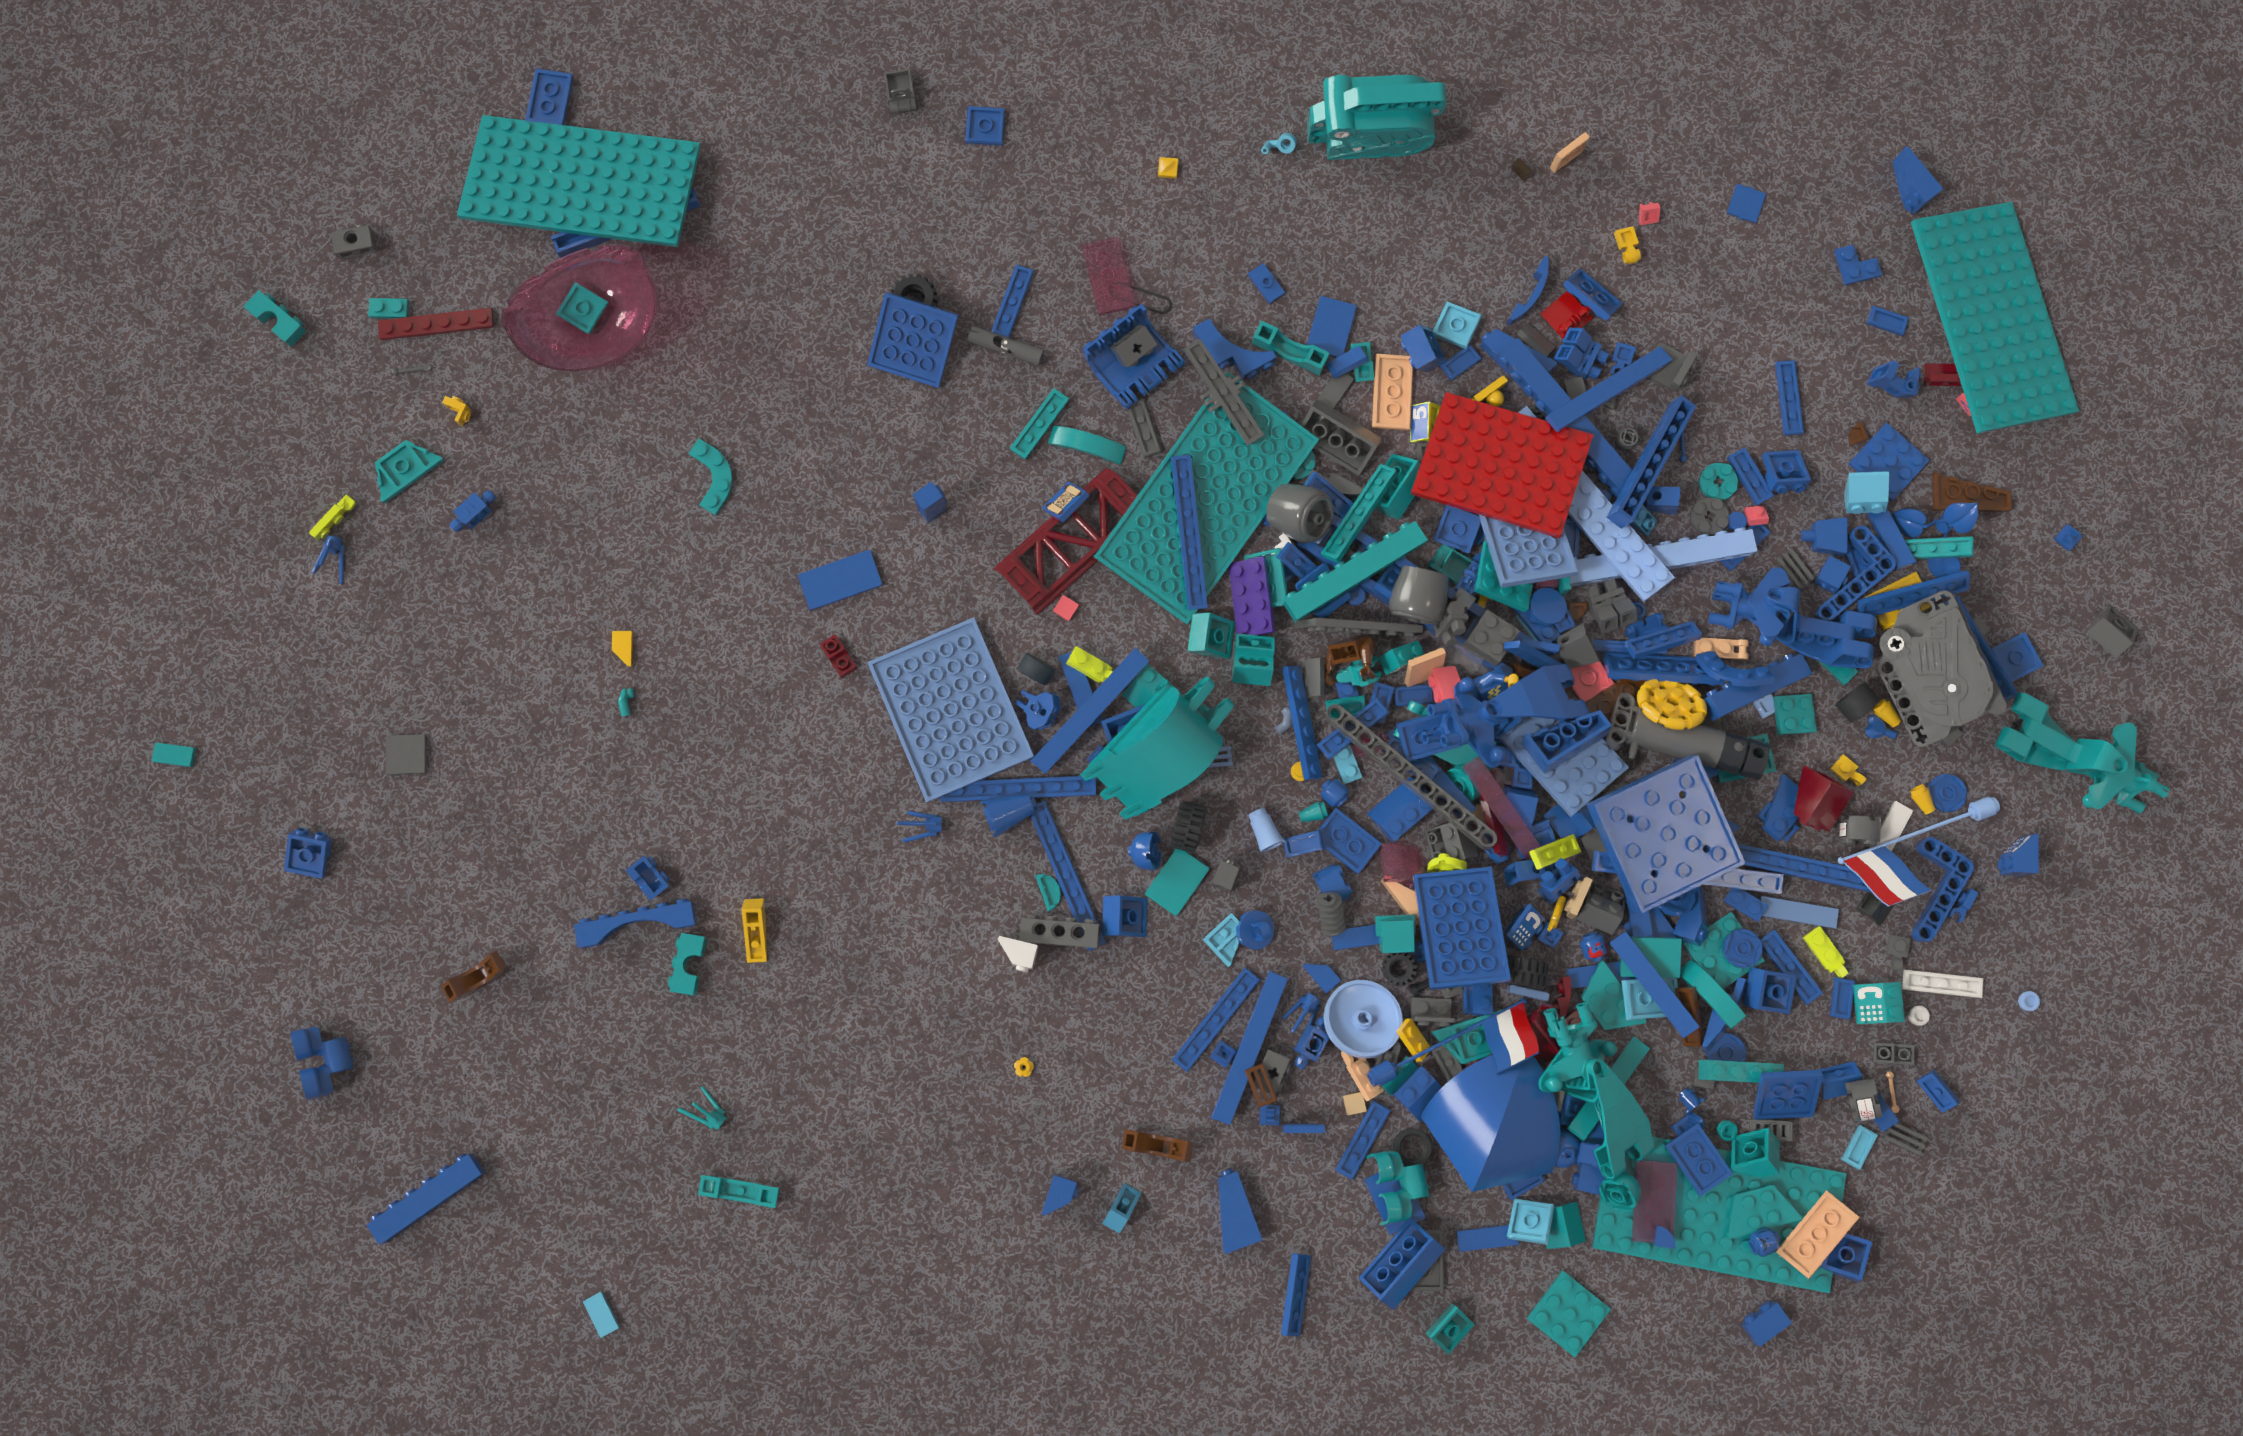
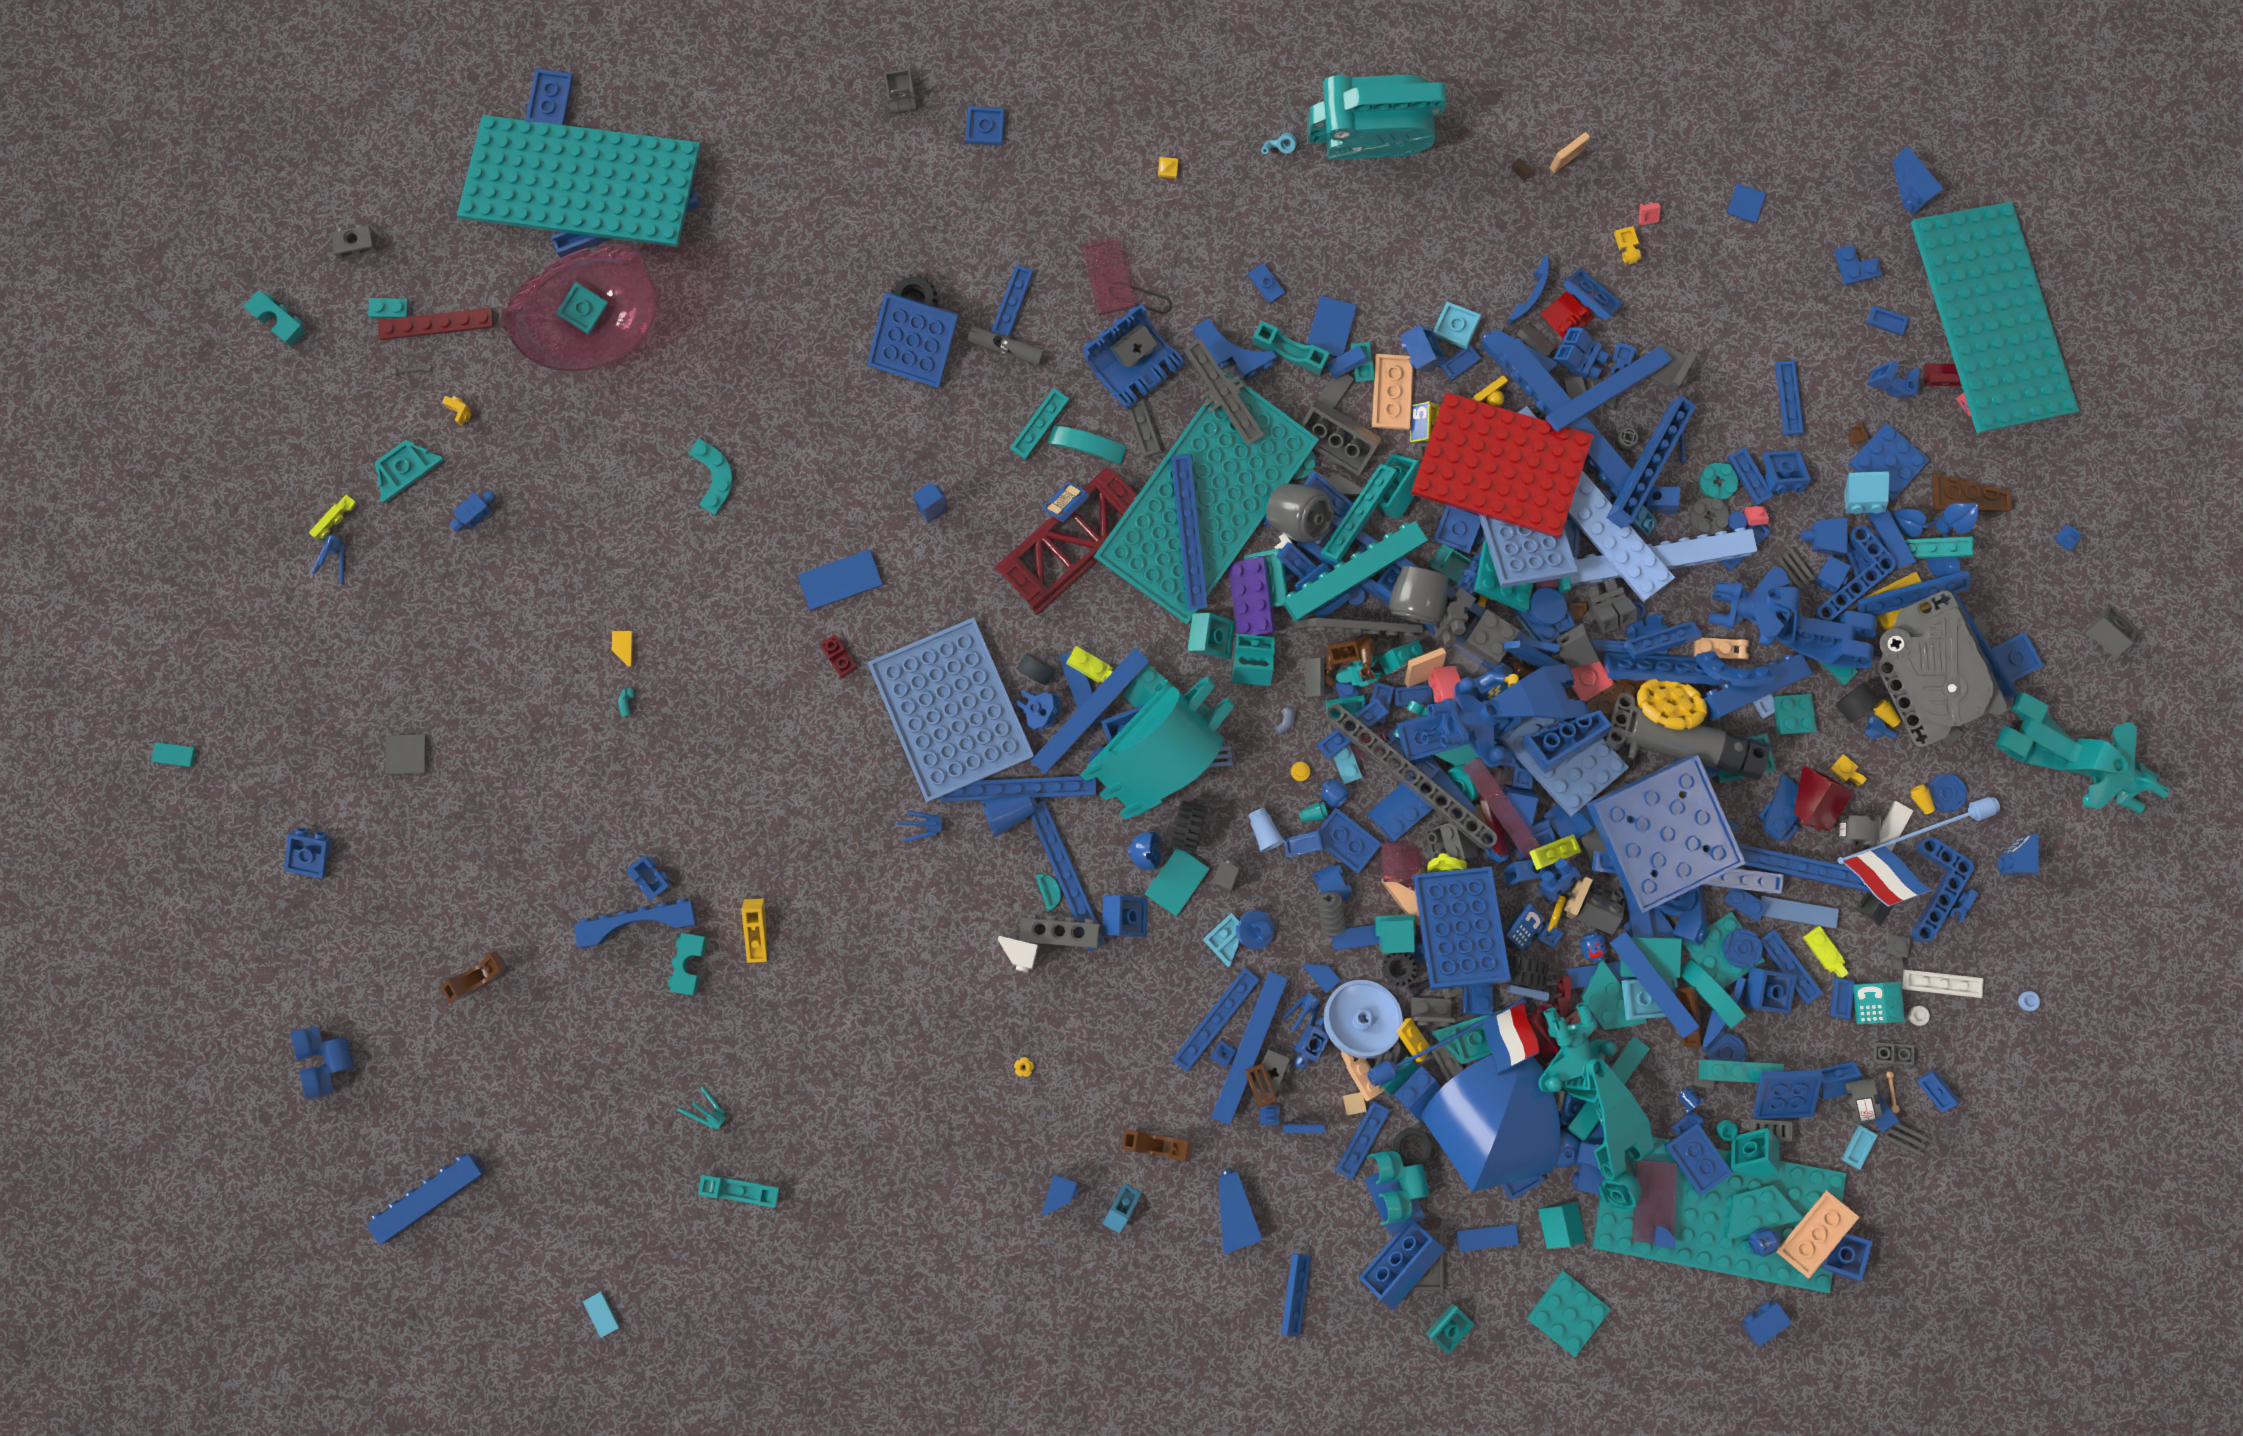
coral tile [1053,595,1079,622] -> none
blue plate [1282,666,1323,780] -> none
medium azure tile [1507,1199,1555,1245] -> none

